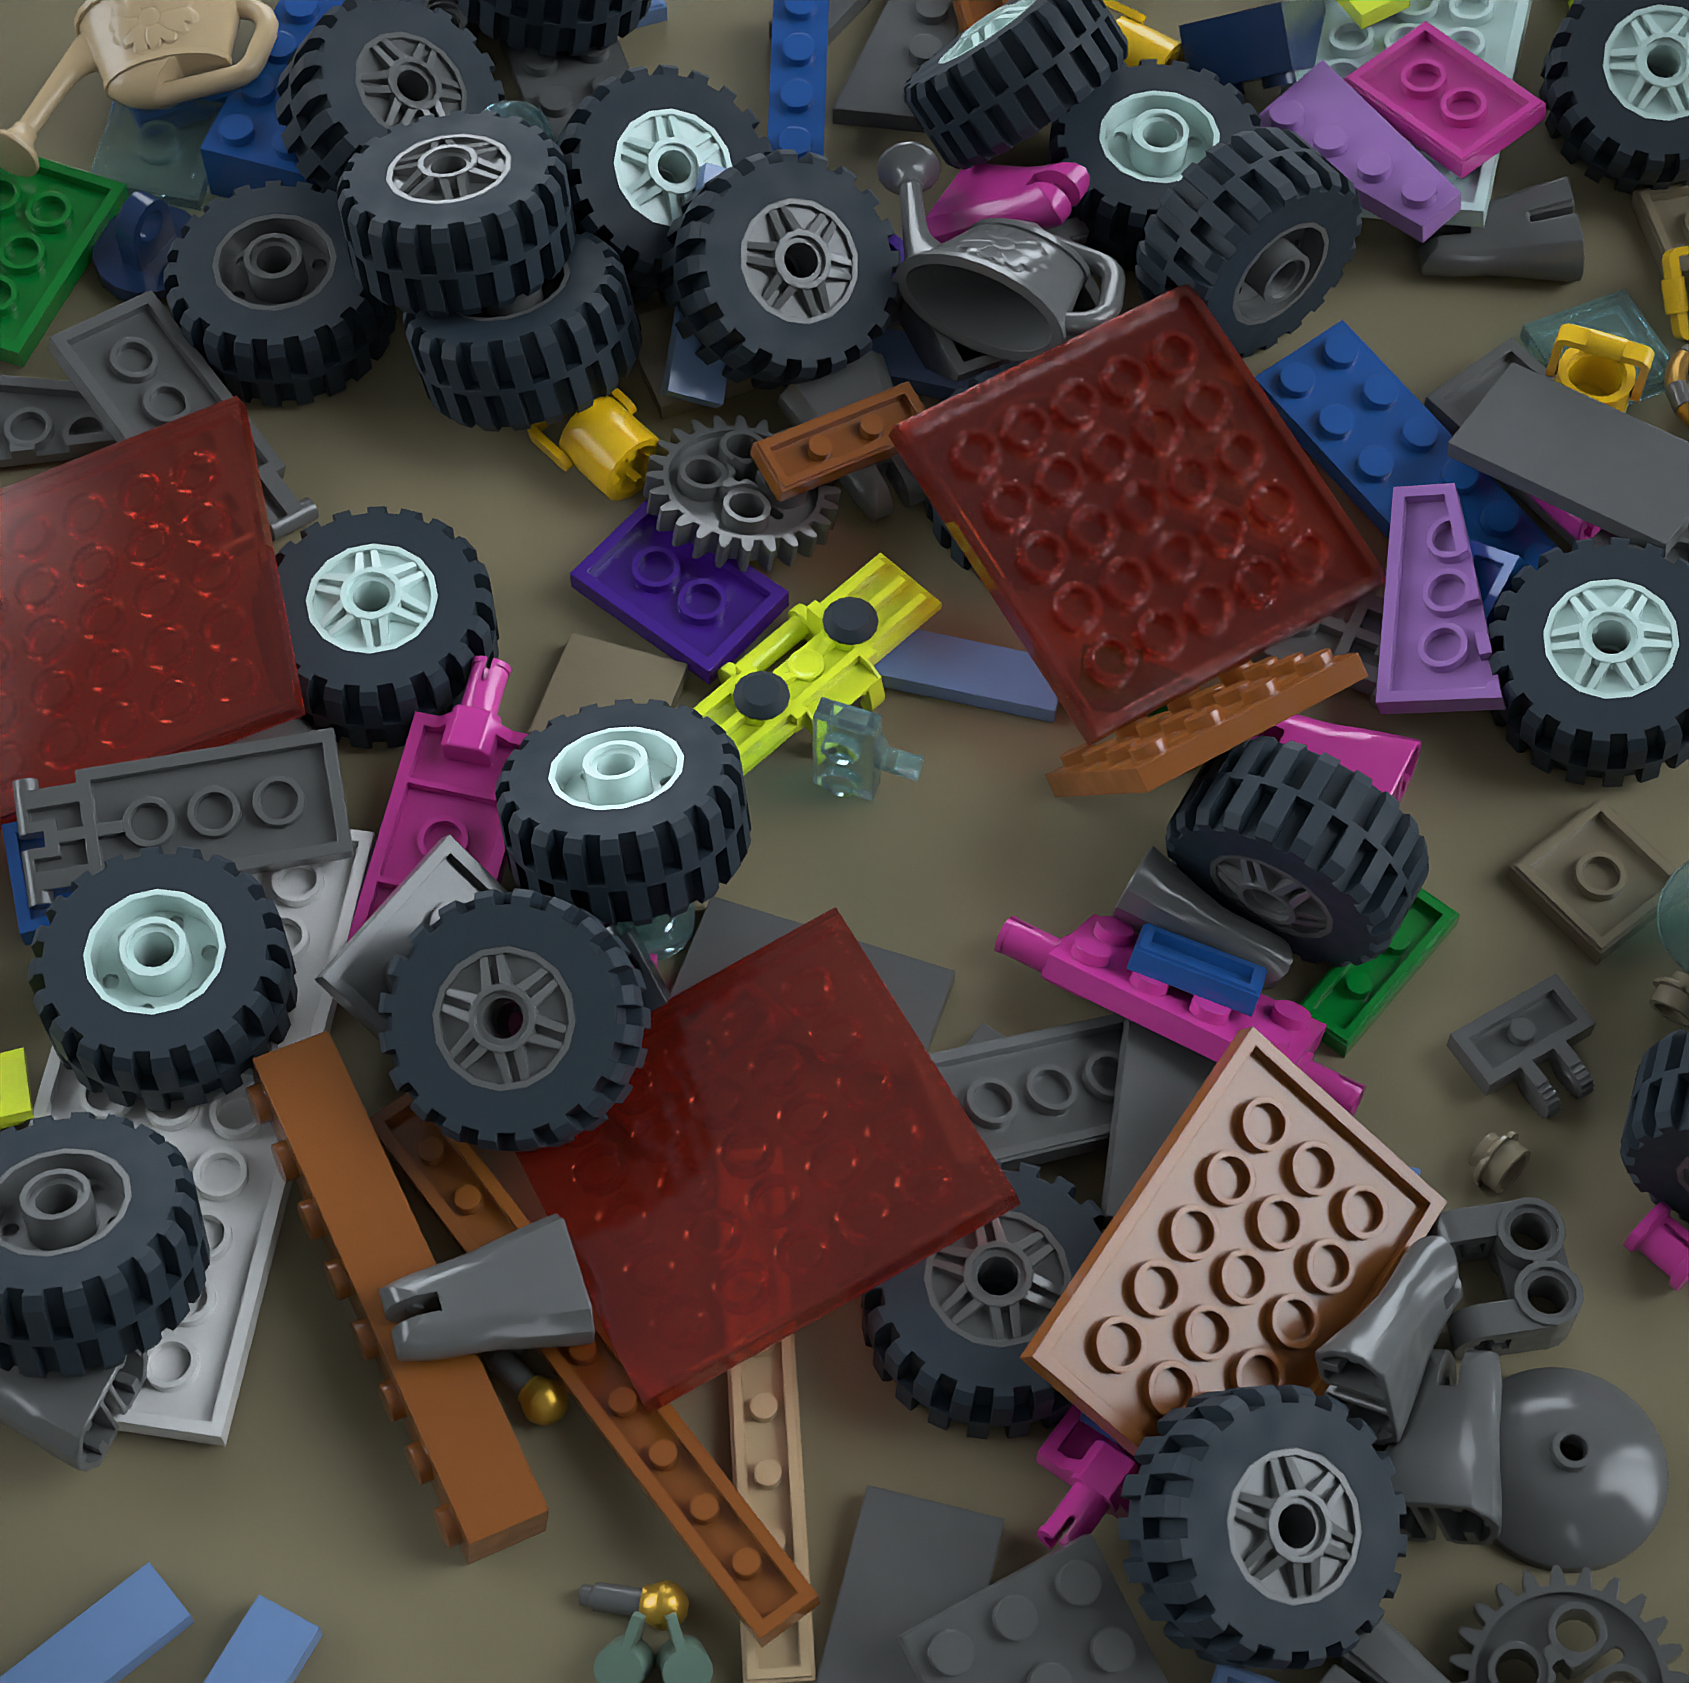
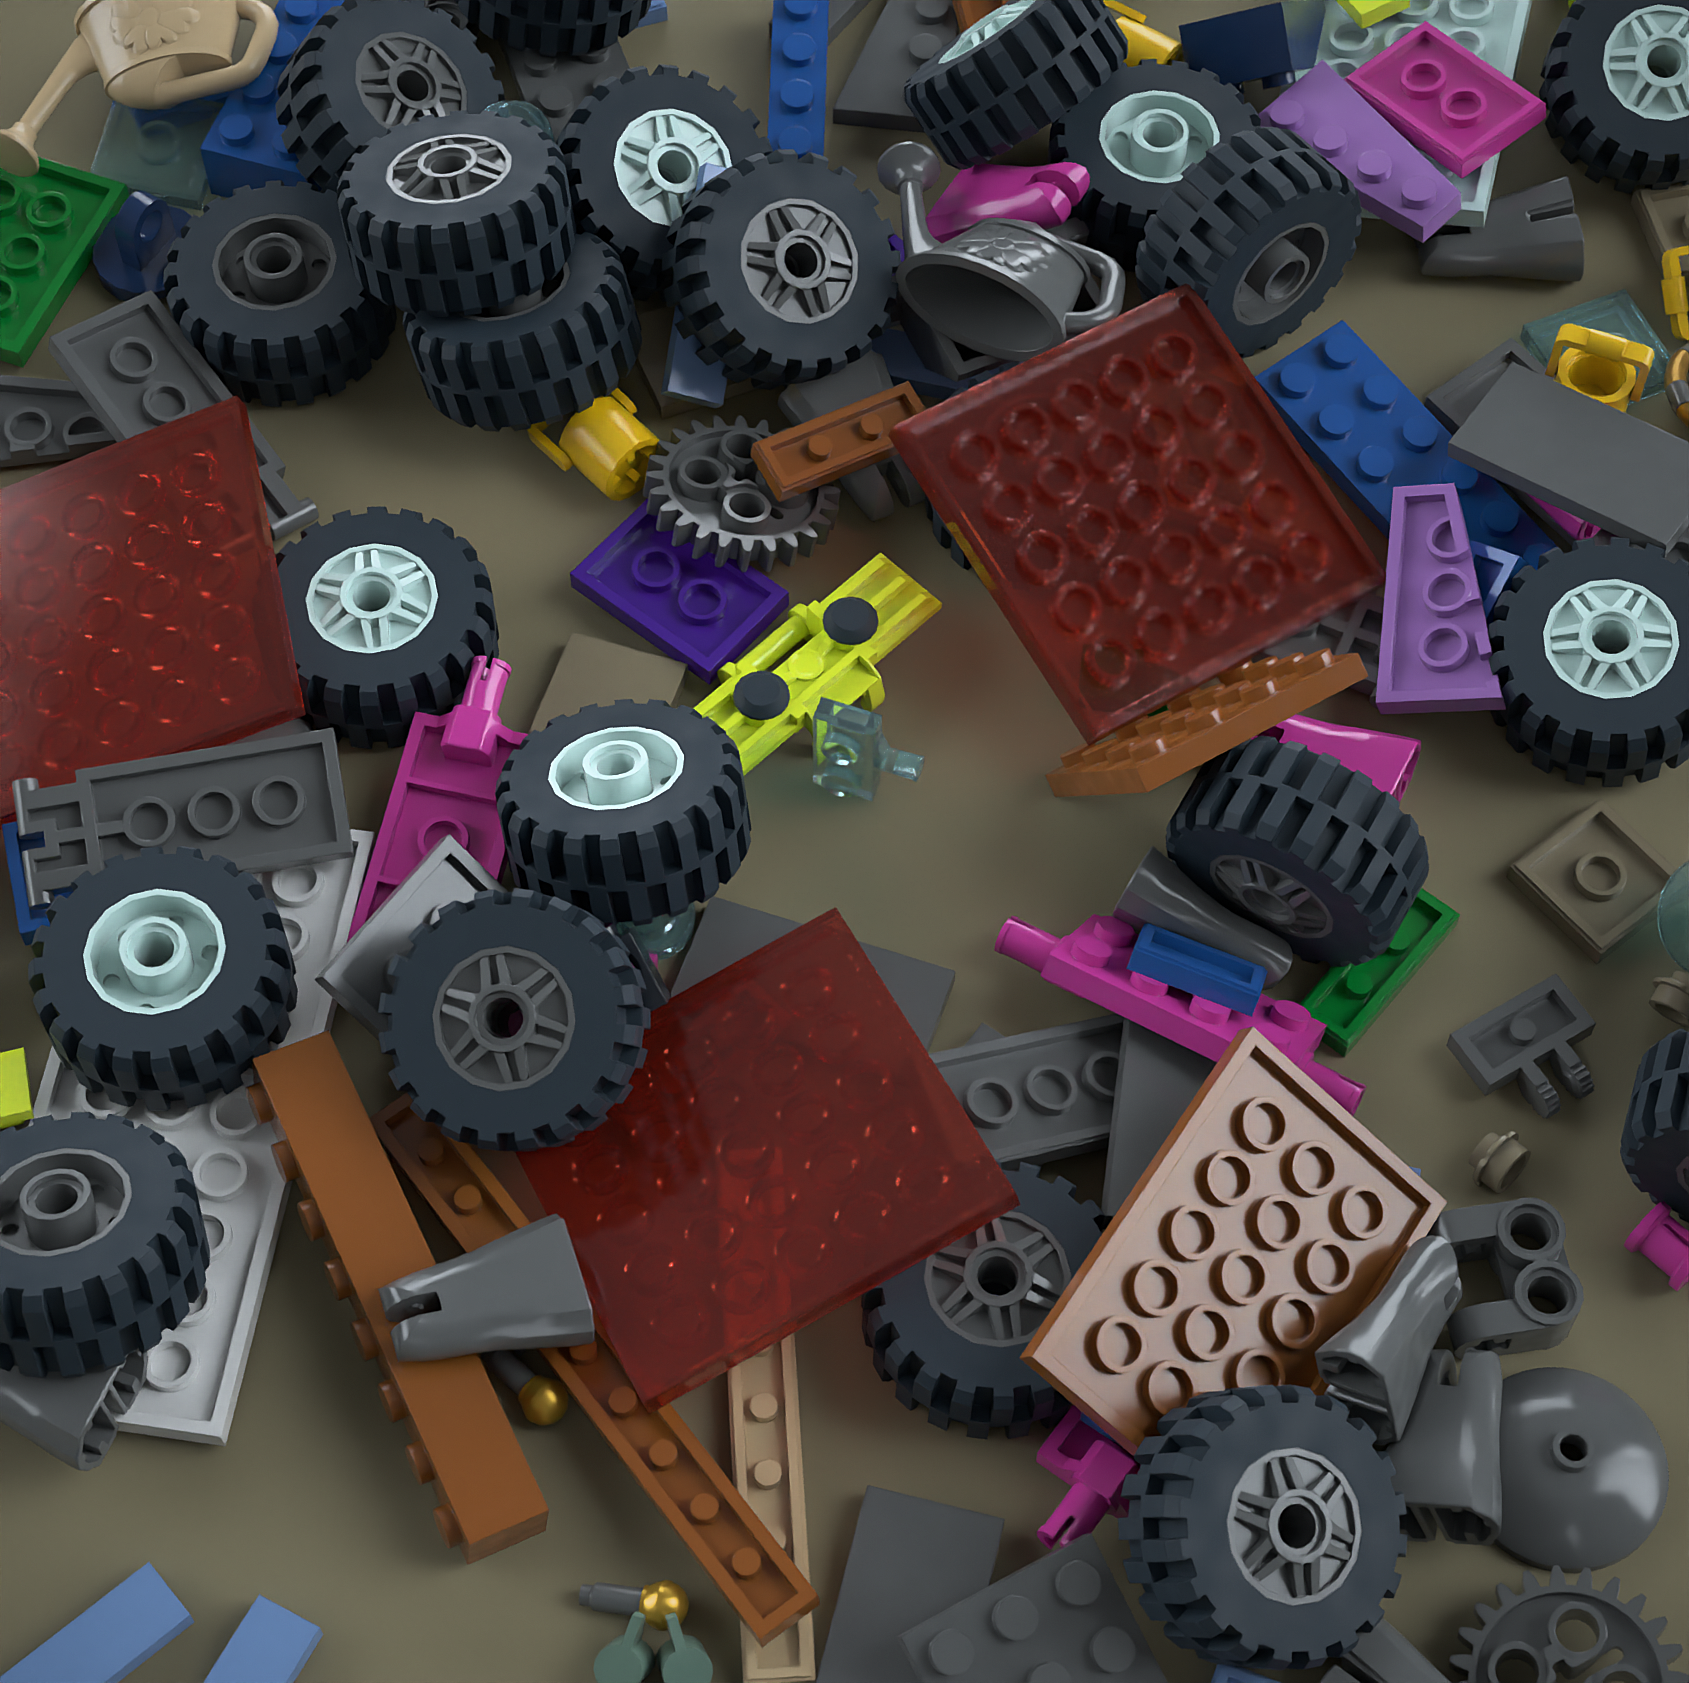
medium blue tile [875,629,1068,723] -> none

